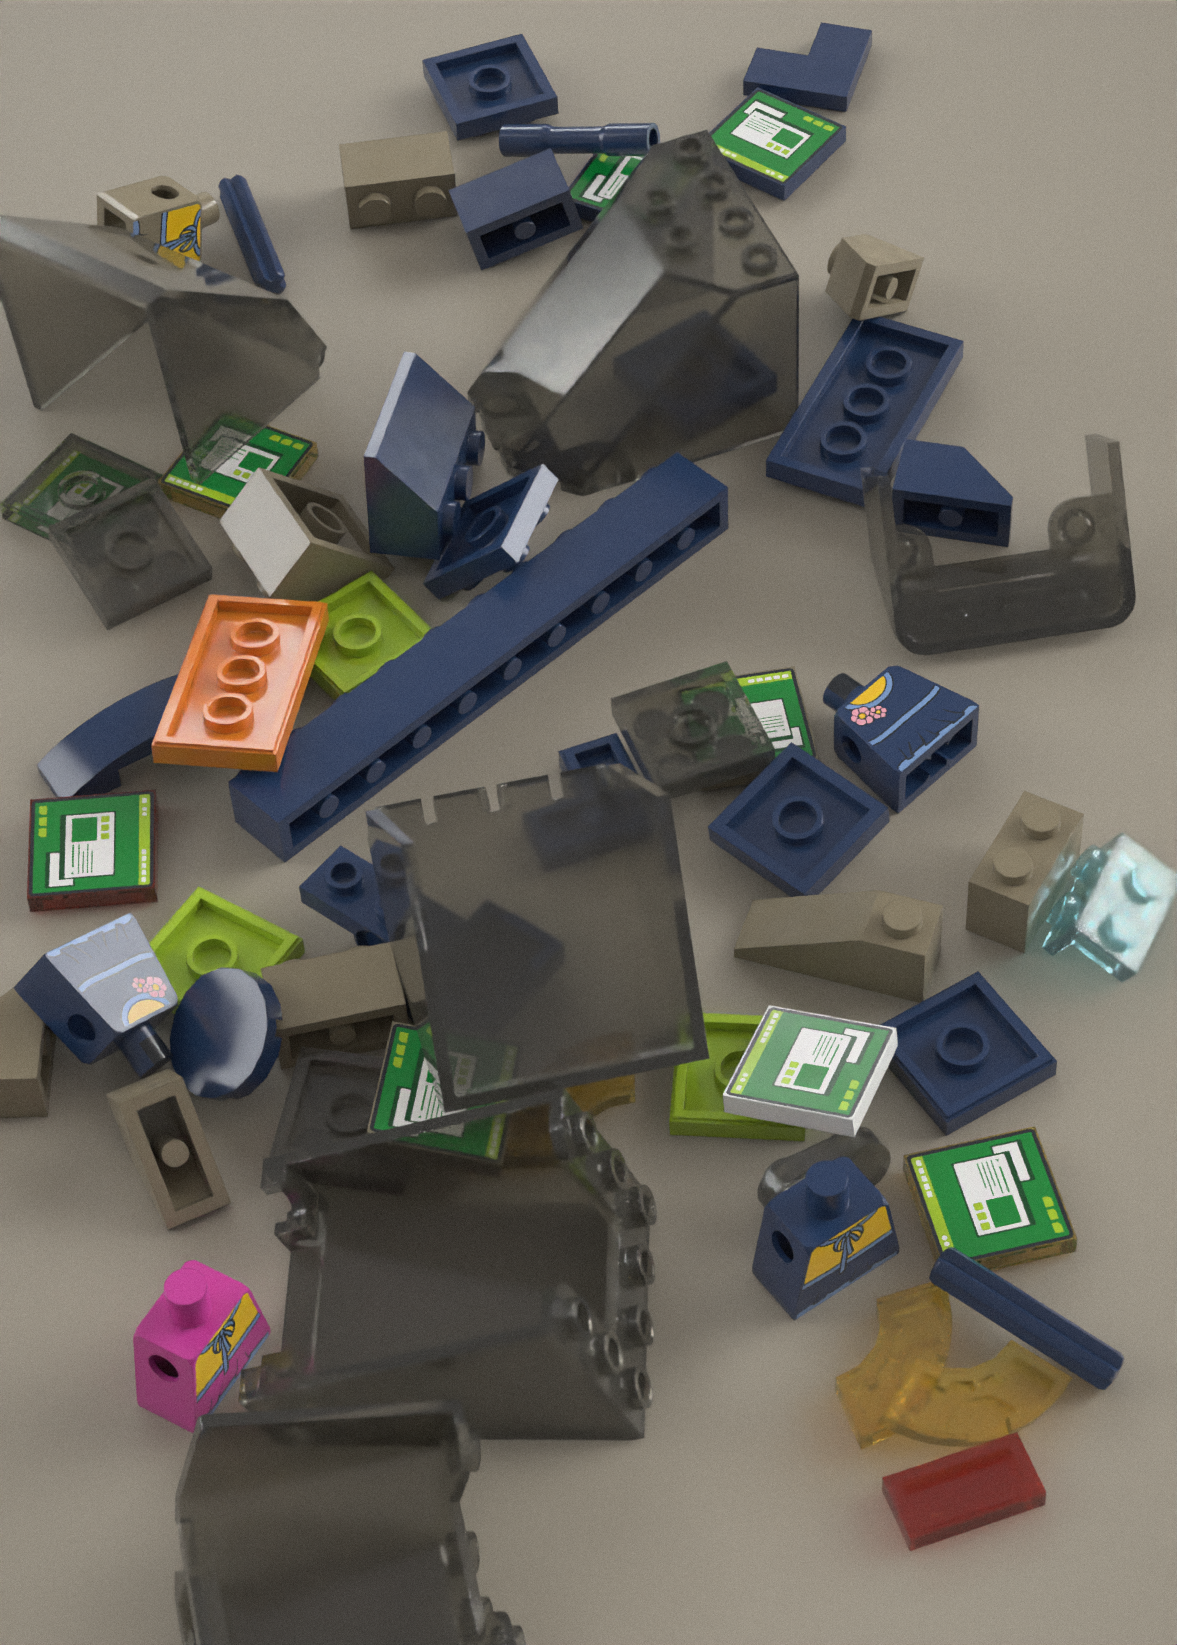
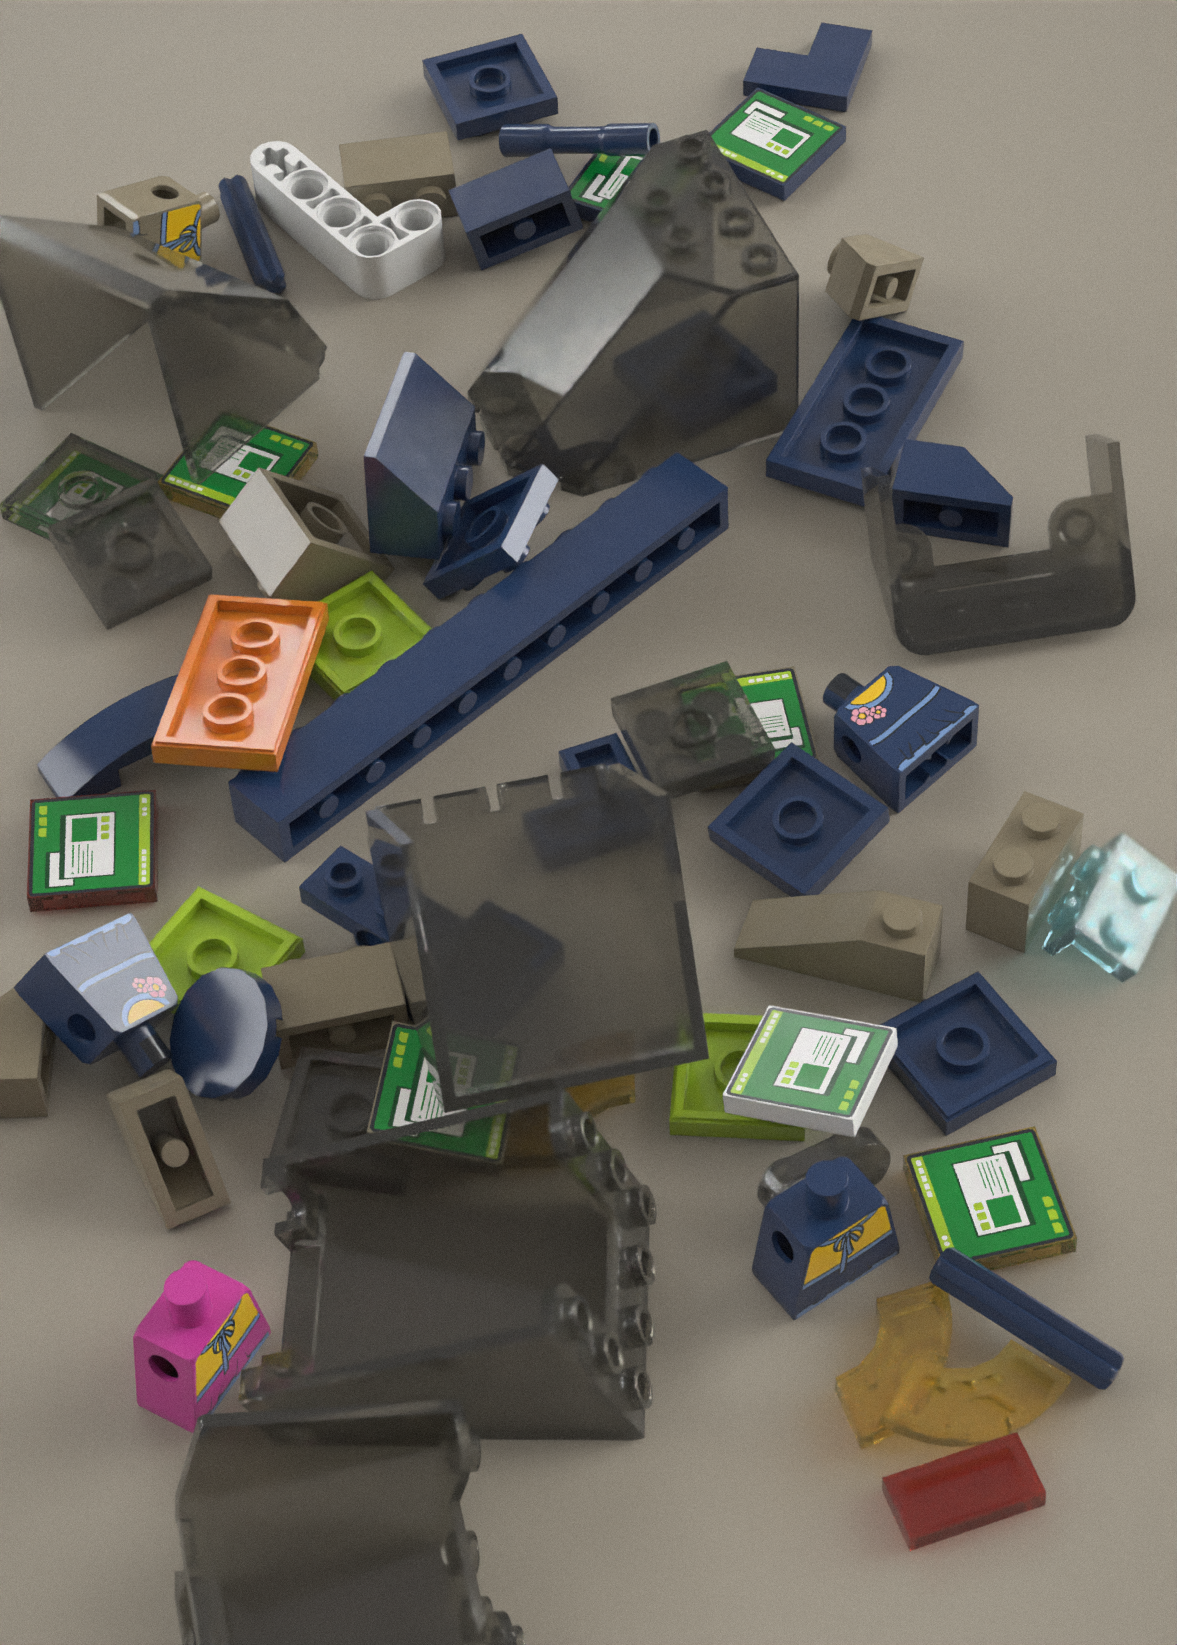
none -> white beam [250,141,445,300]

